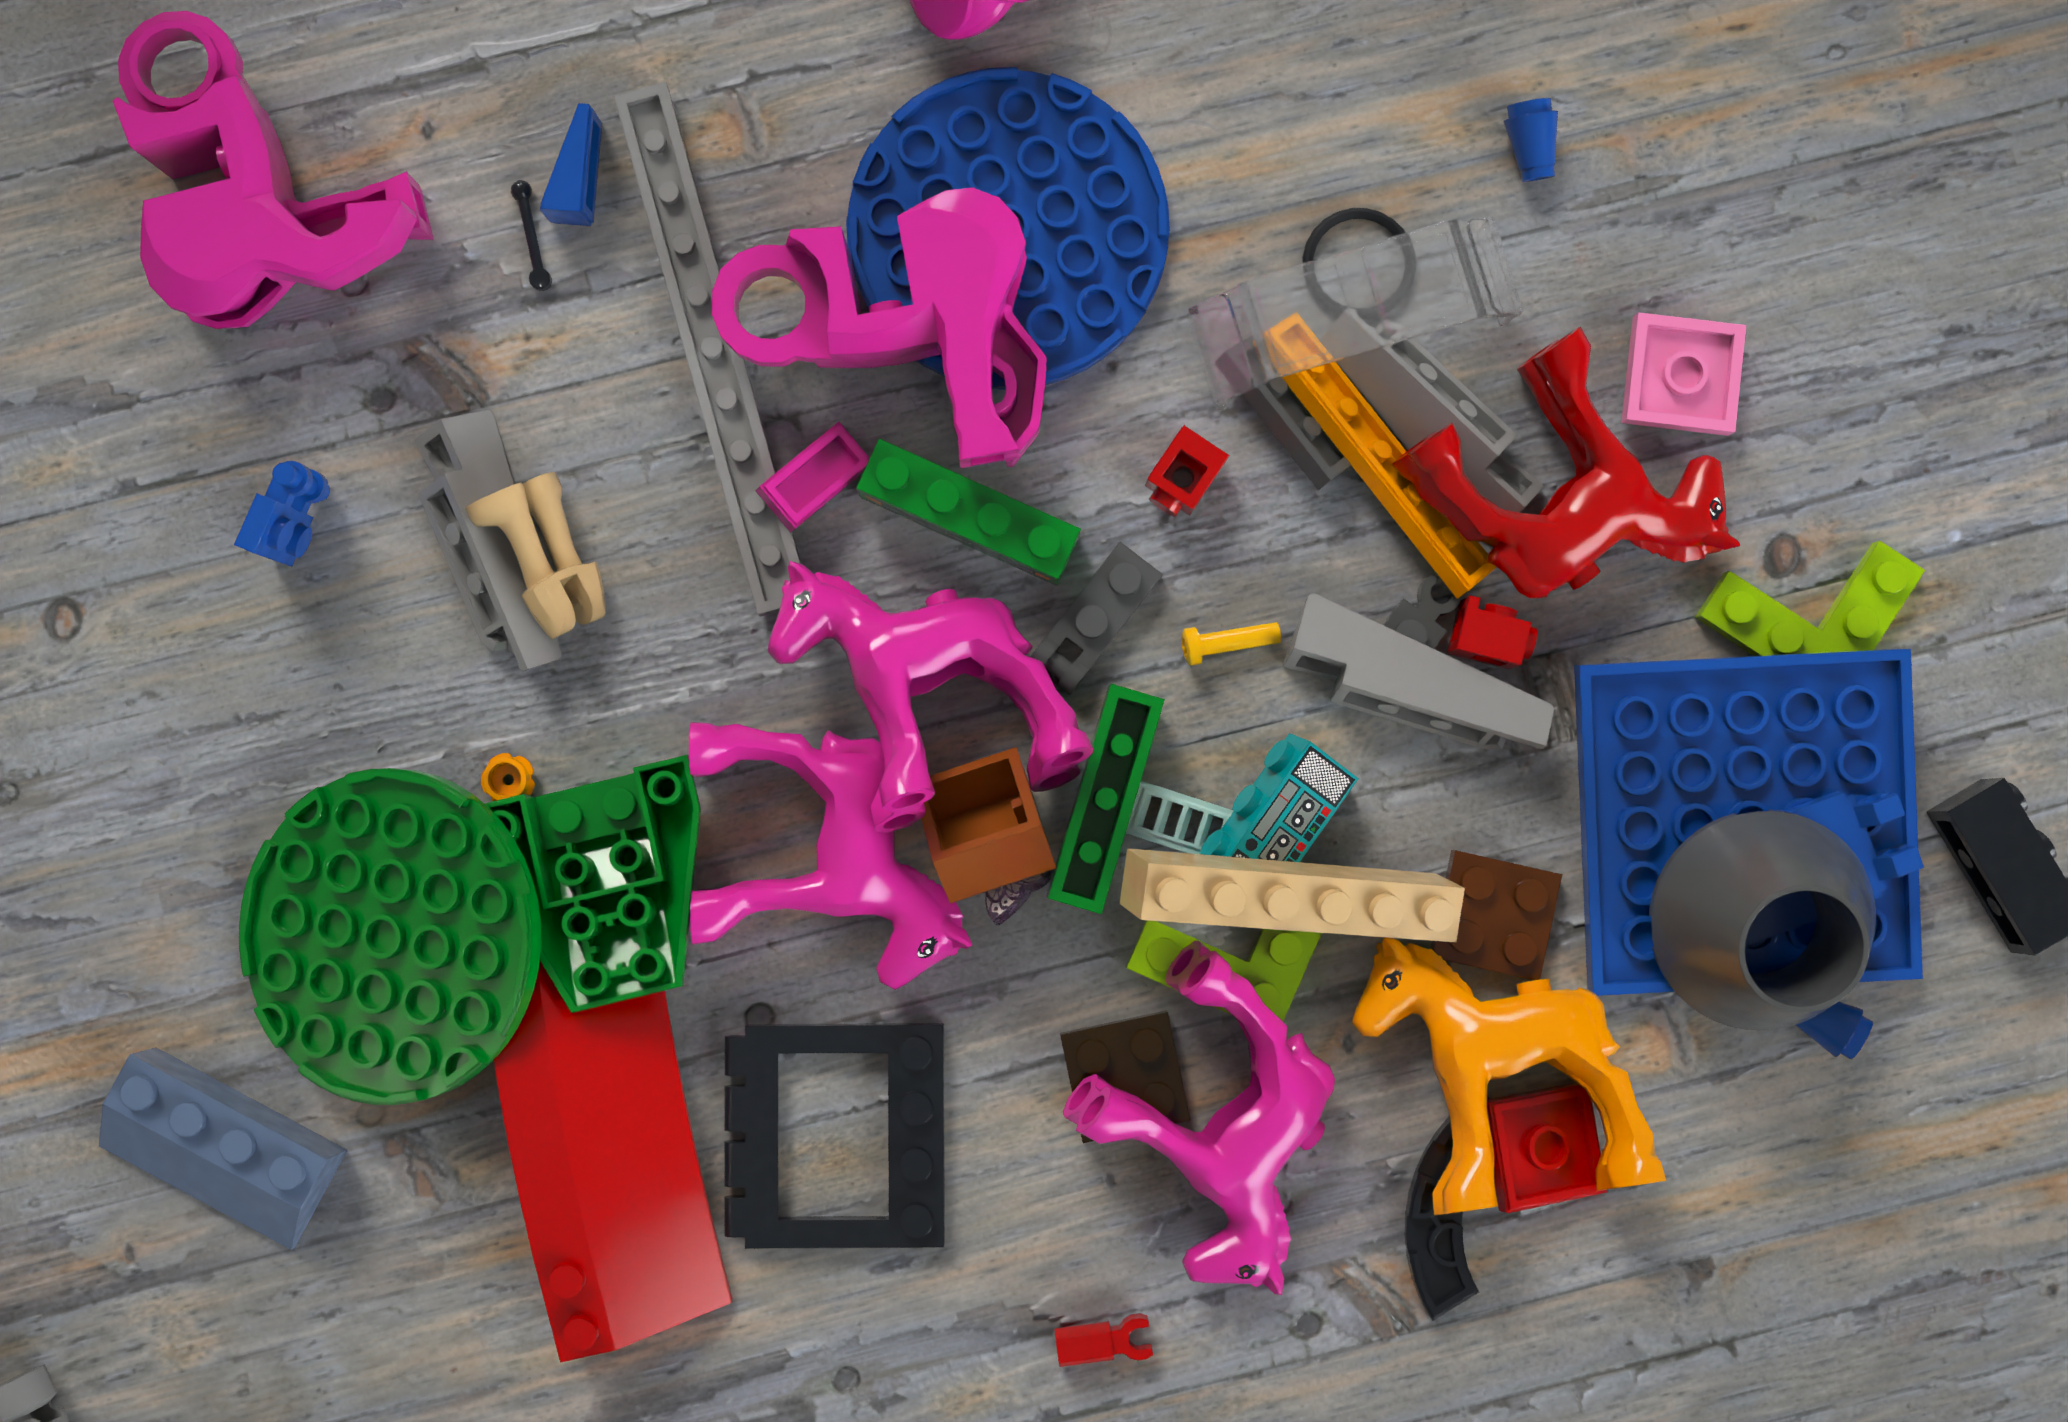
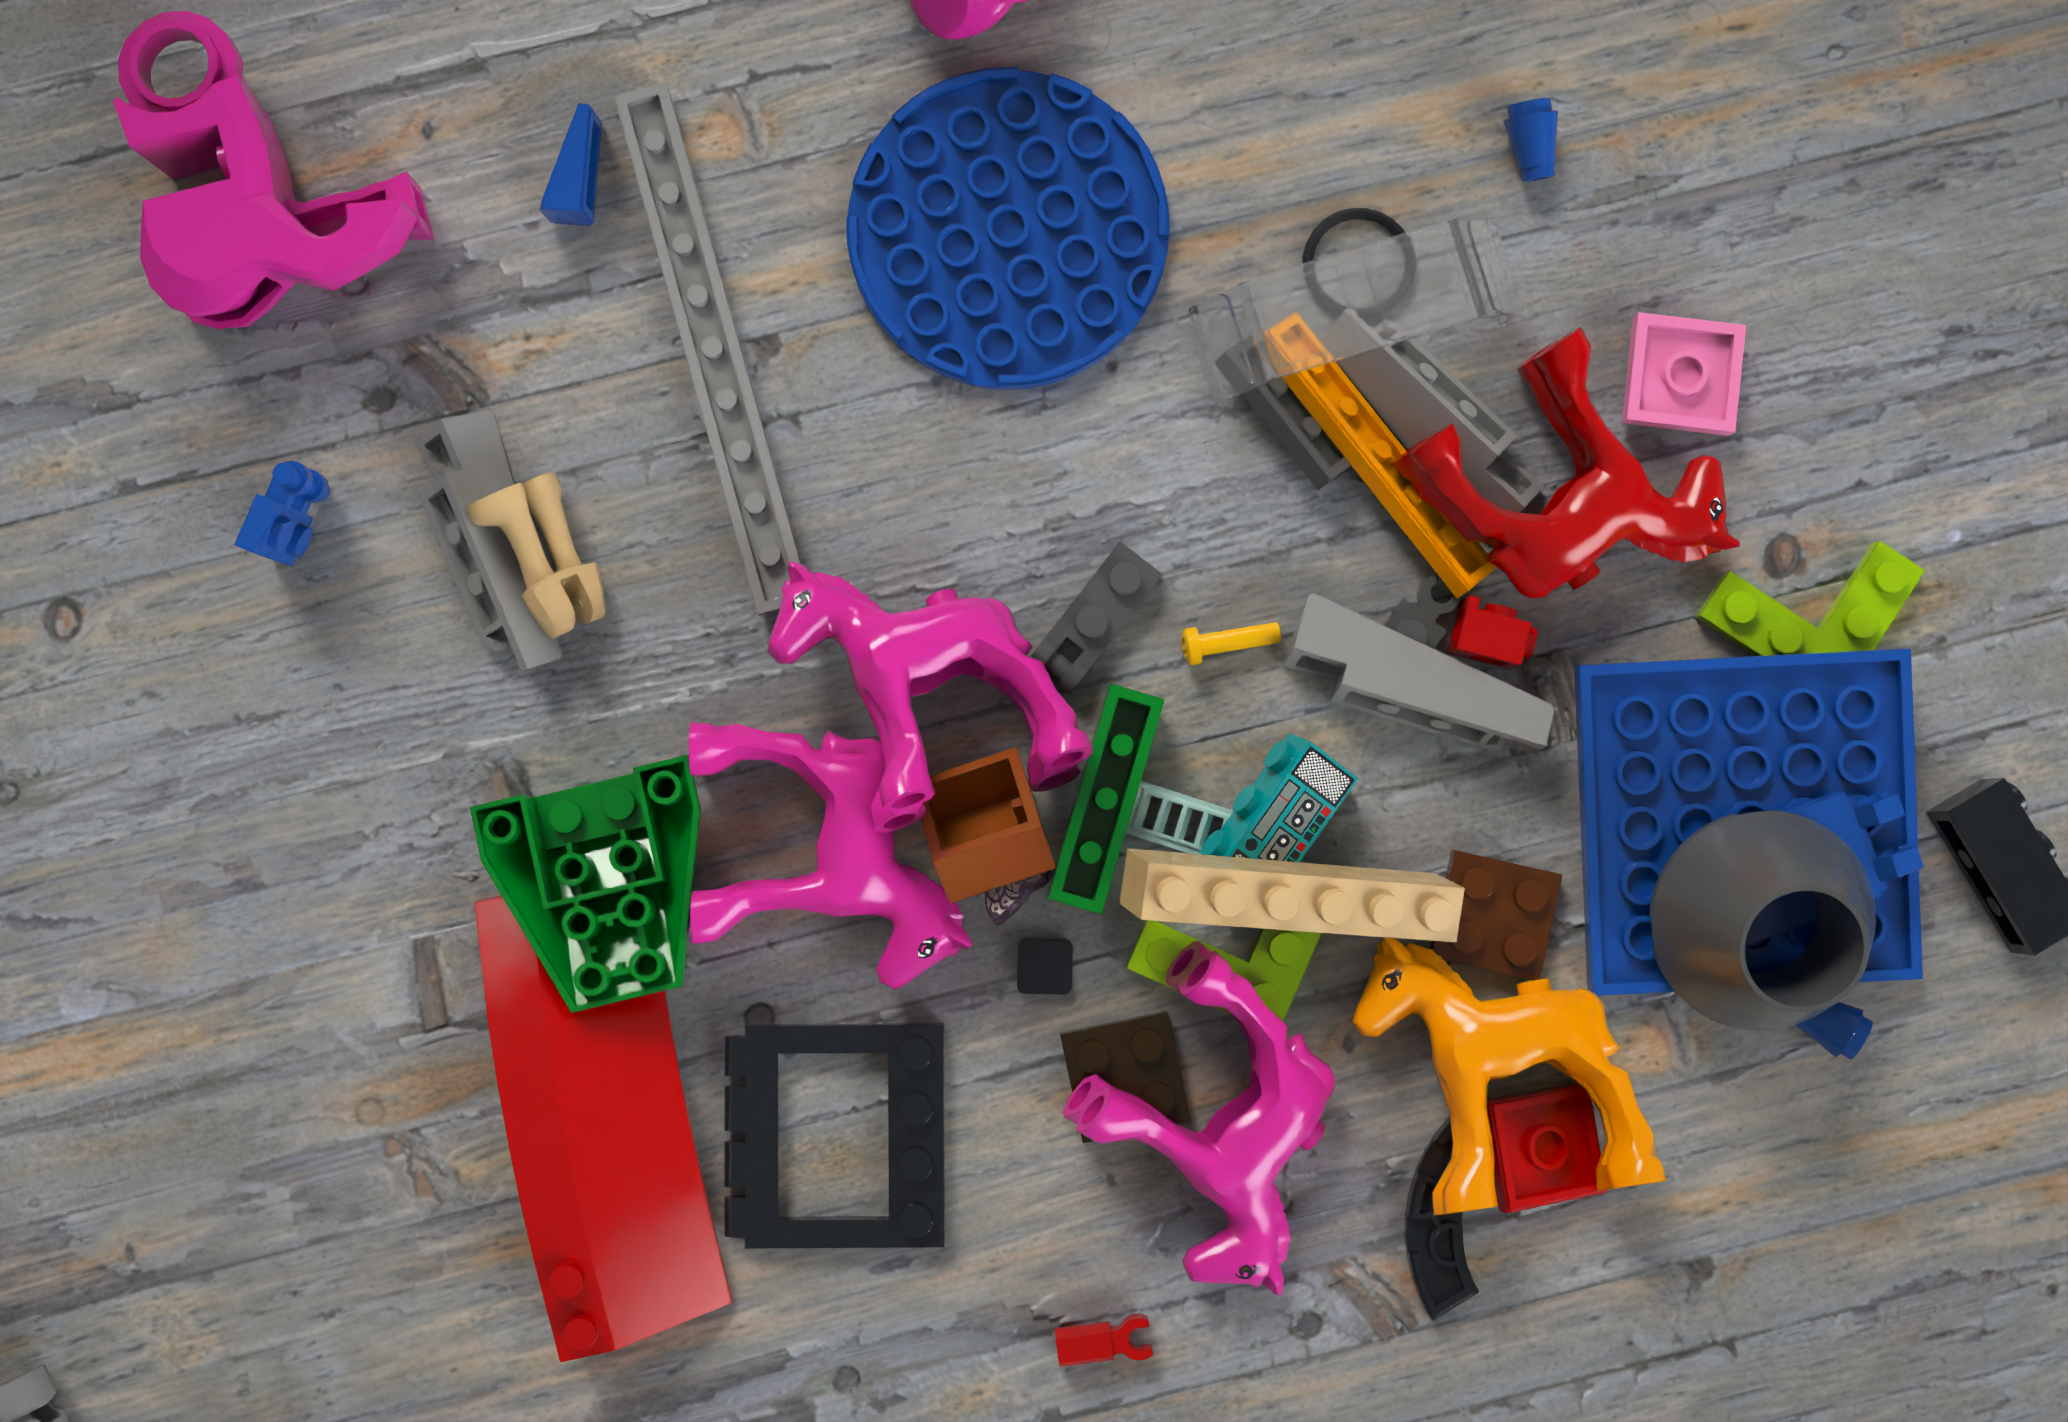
sand blue slope [99,1047,347,1250] -> none
green tile [239,768,541,1105] -> none
light orange plate [481,753,535,801] -> none
black hinge [511,180,552,291] -> none
dark pink animal [712,188,1047,468] -> none
dark pink tile [755,422,870,533] -> none
green brick [856,438,1081,586] -> none
red brick [1145,425,1230,517] -> none
none -> black piece [1017,938,1073,995]

